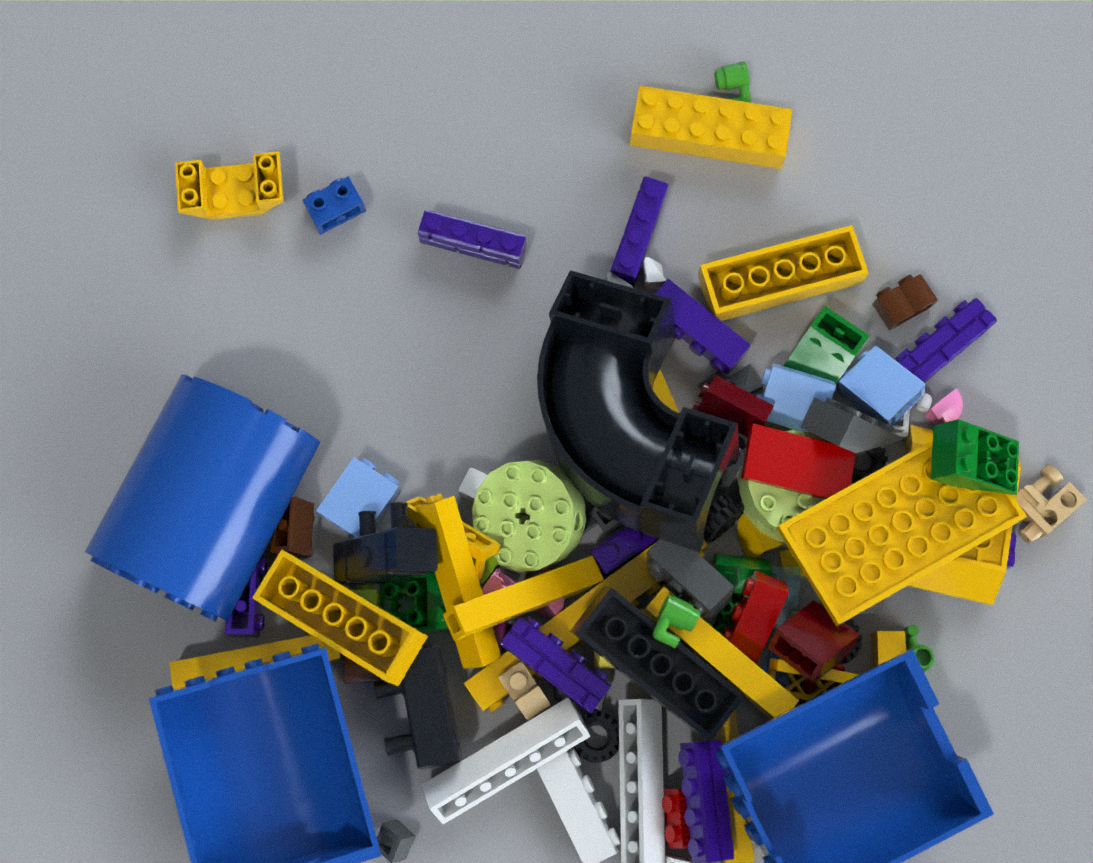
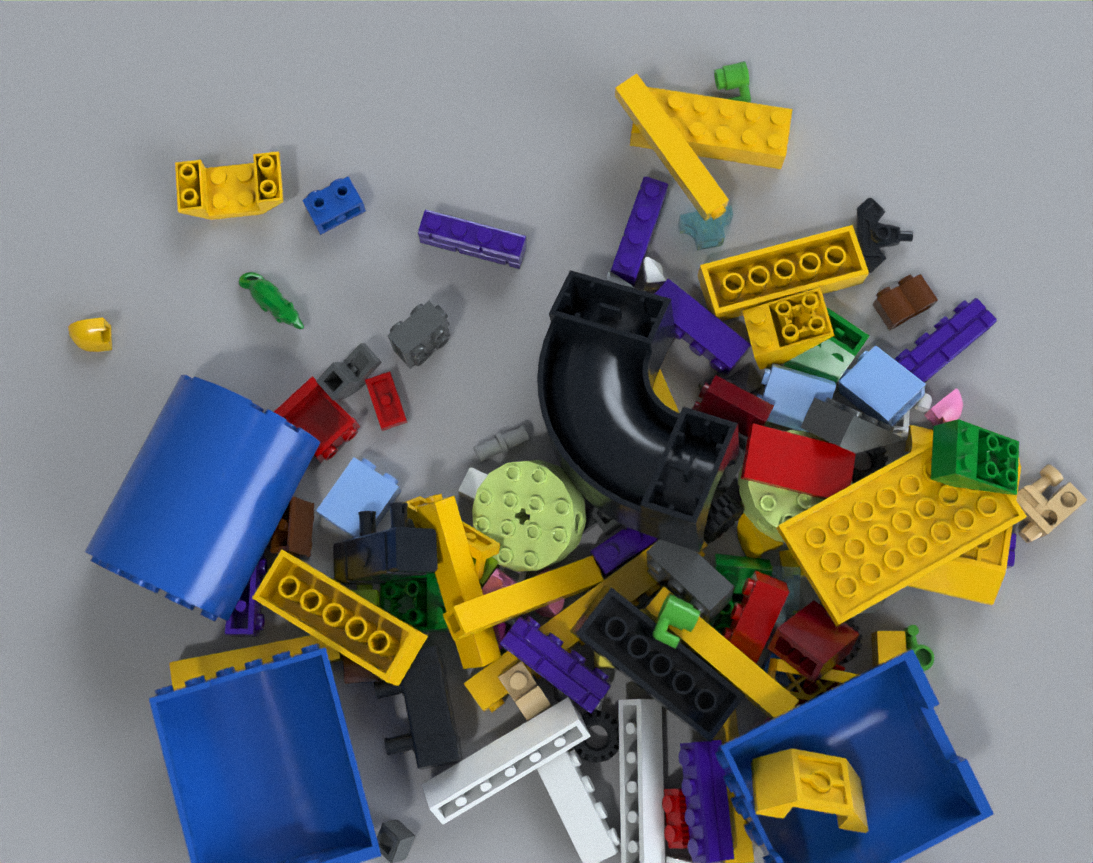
none -> yellow brick [68,317,112,352]
none -> green animal [239,272,304,330]
none -> red panel [274,376,360,463]
none -> dark grey brick [316,343,382,401]
none -> red plate [365,371,408,431]
none -> dark grey brick [388,301,450,369]
none -> light grey pin [473,425,529,462]
none -> yellow brick [615,73,729,221]
none -> clear light blue brick [678,205,733,251]
none -> yellow slope [742,287,835,370]
none -> yellow slope [751,748,868,833]
none -> black piece [857,198,913,273]

